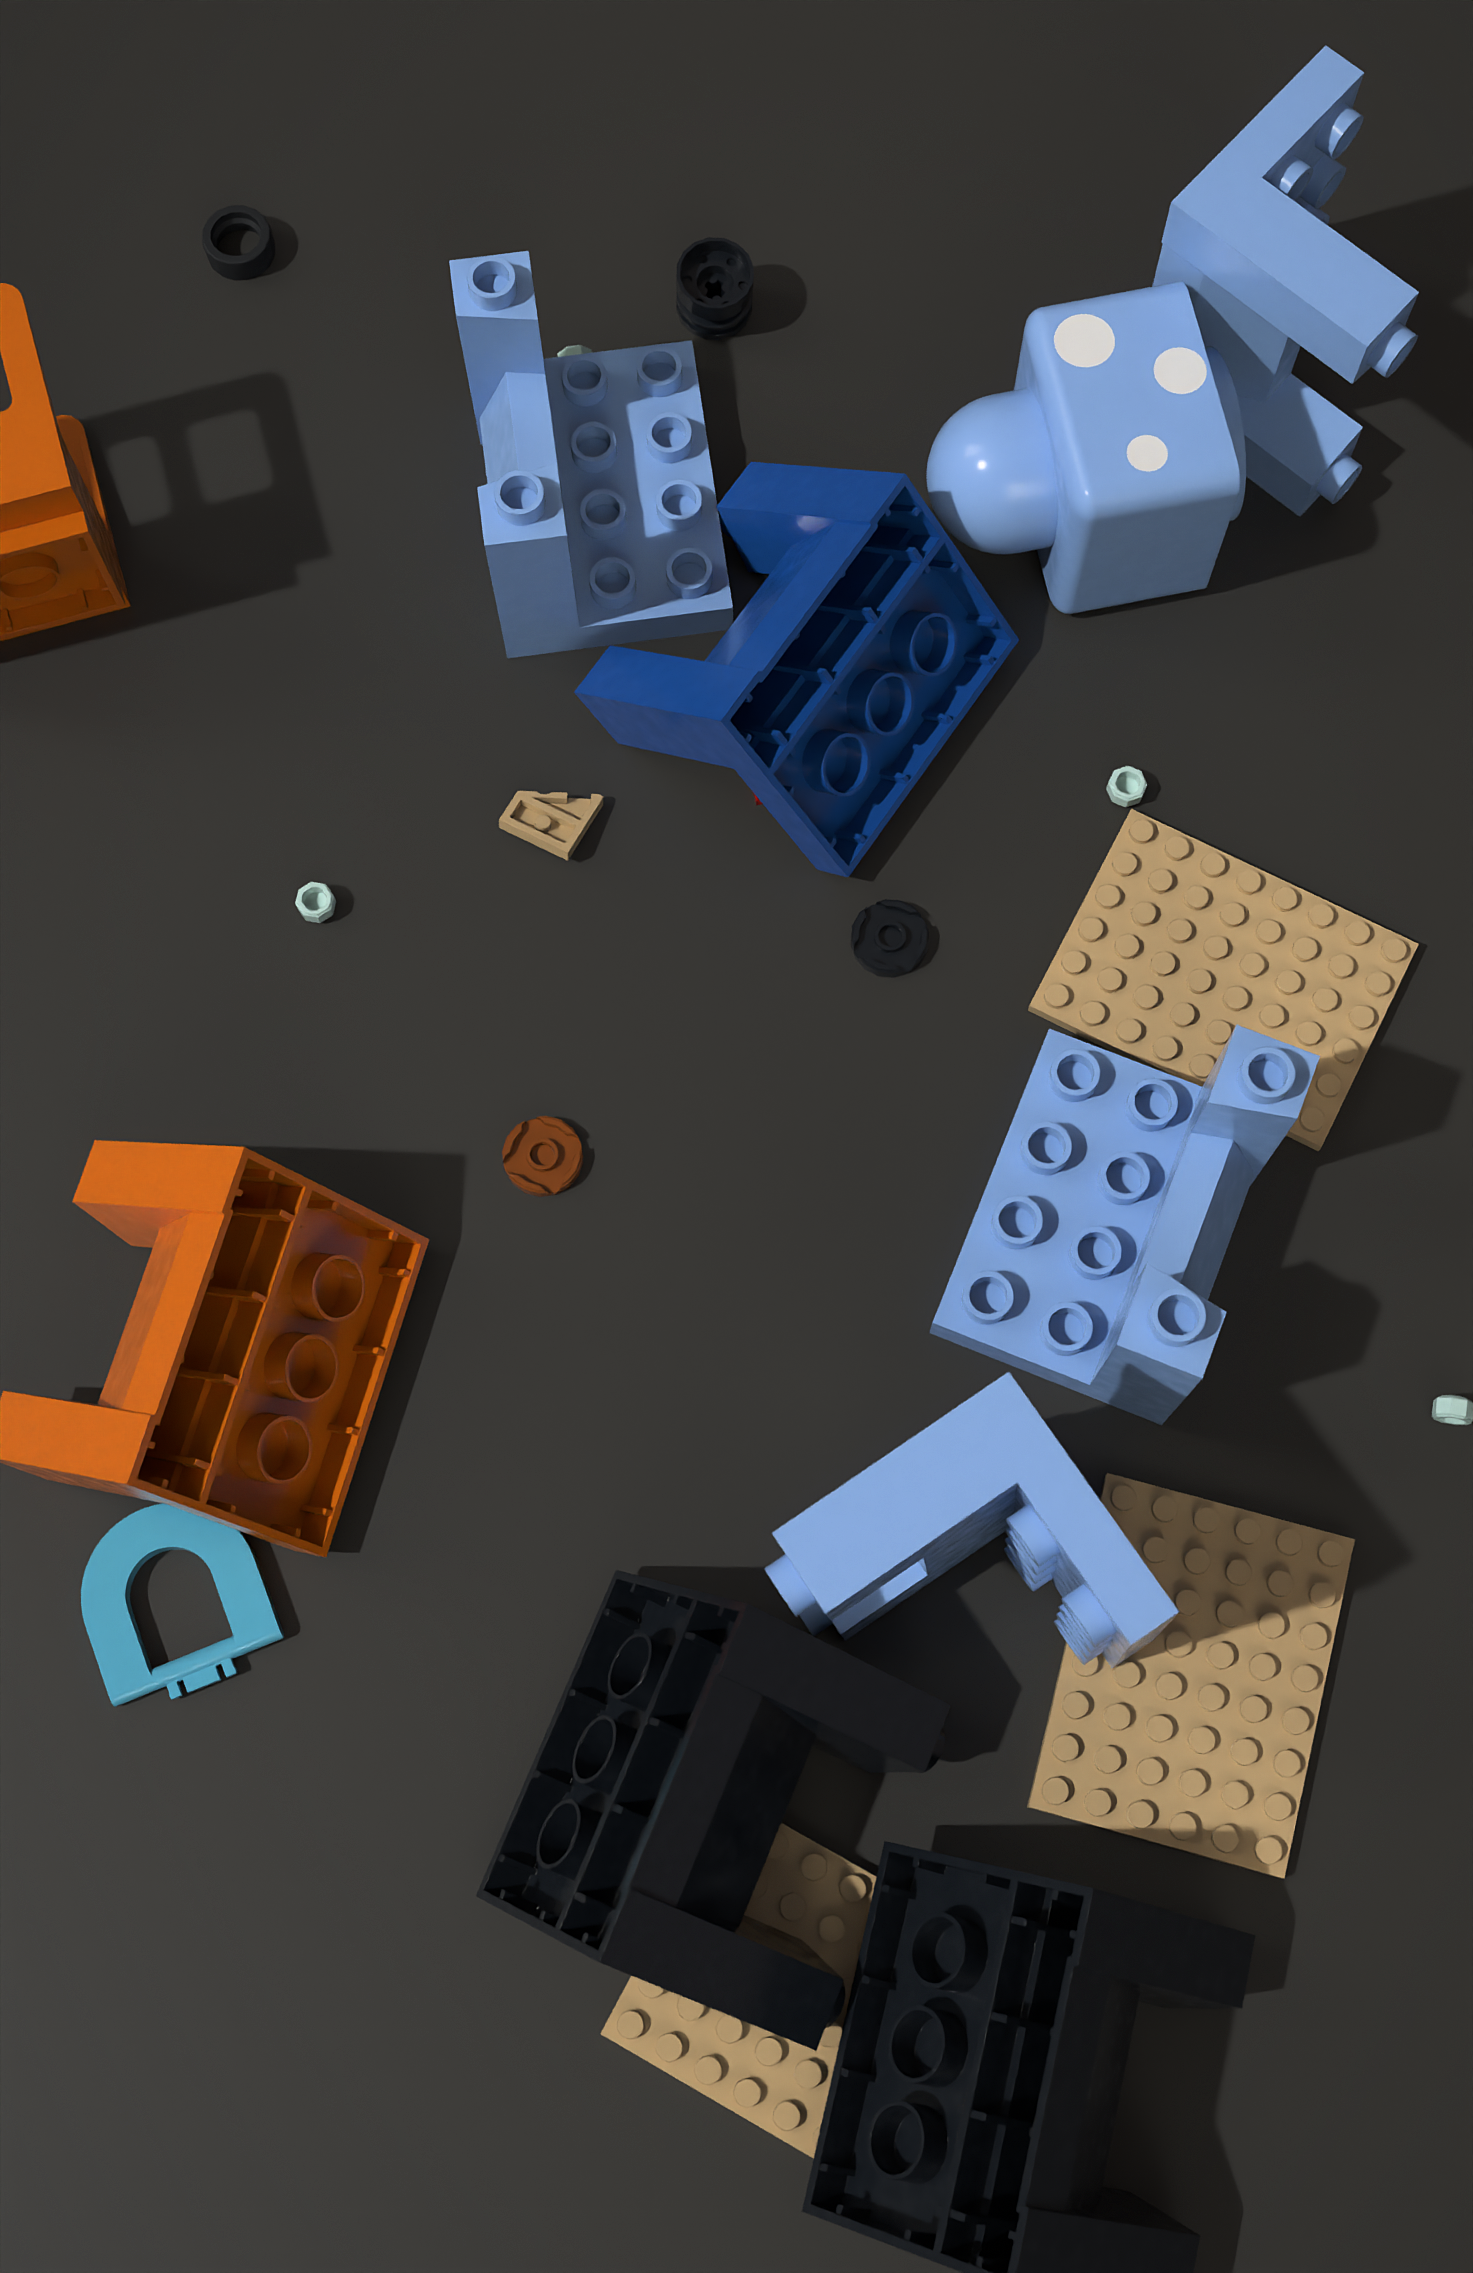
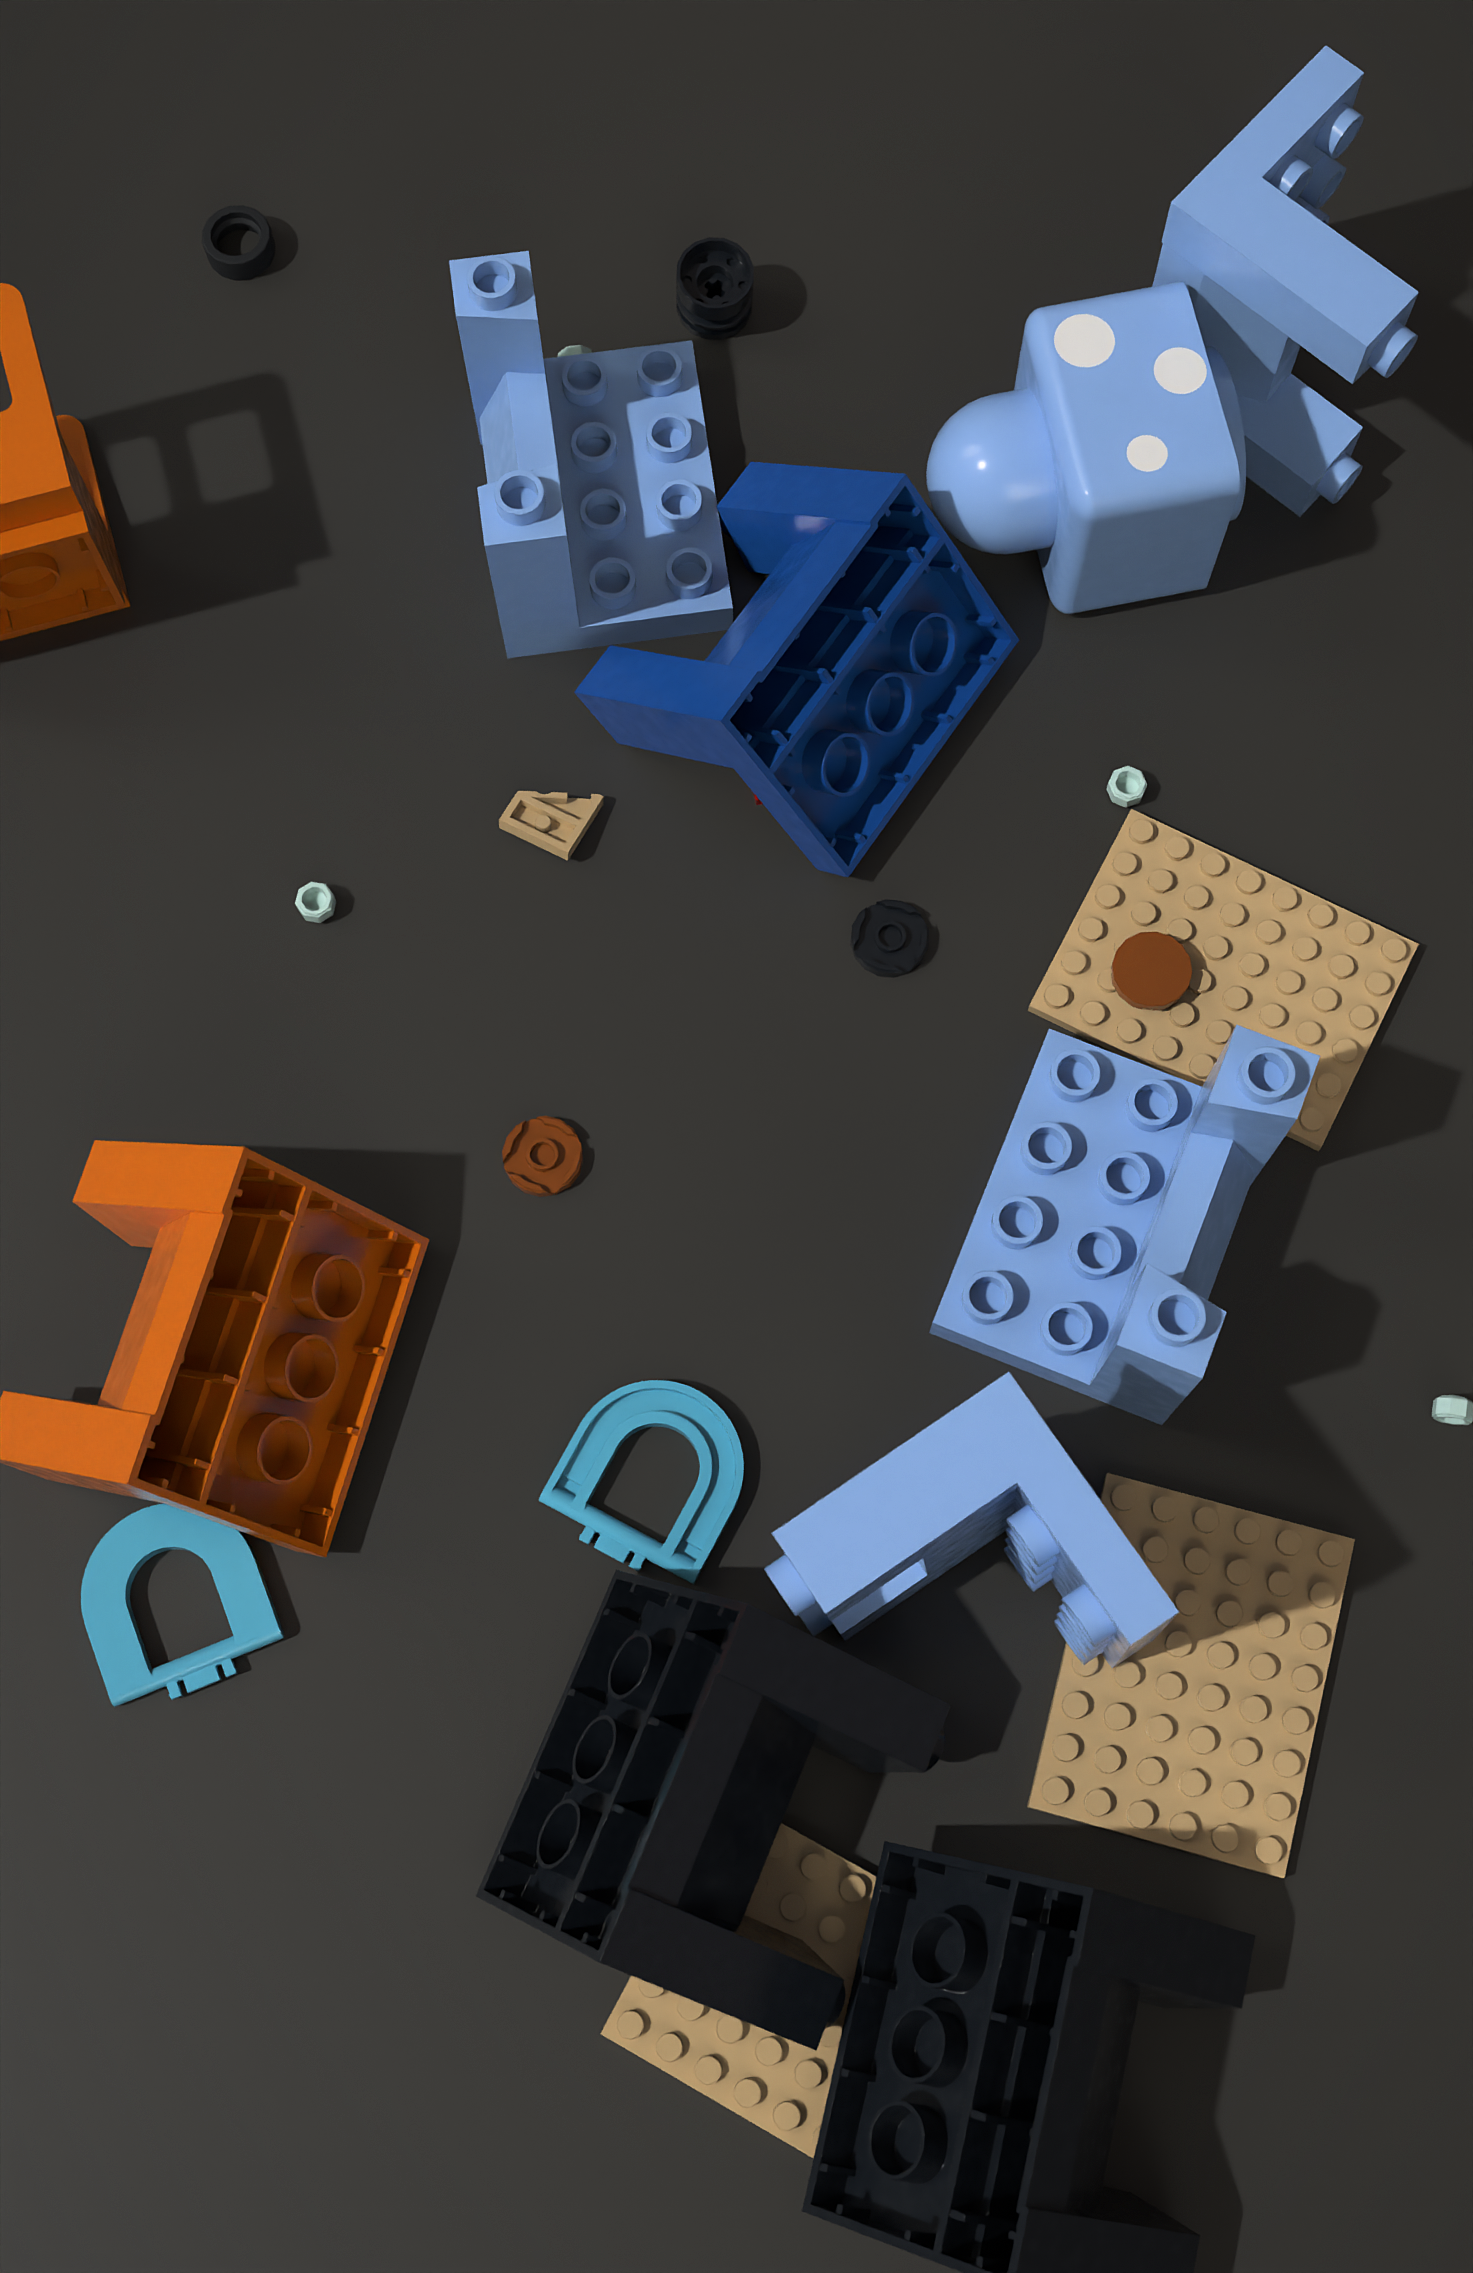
none -> medium azure piece [539,1380,744,1585]
none -> dark orange tile [1111,931,1192,1011]

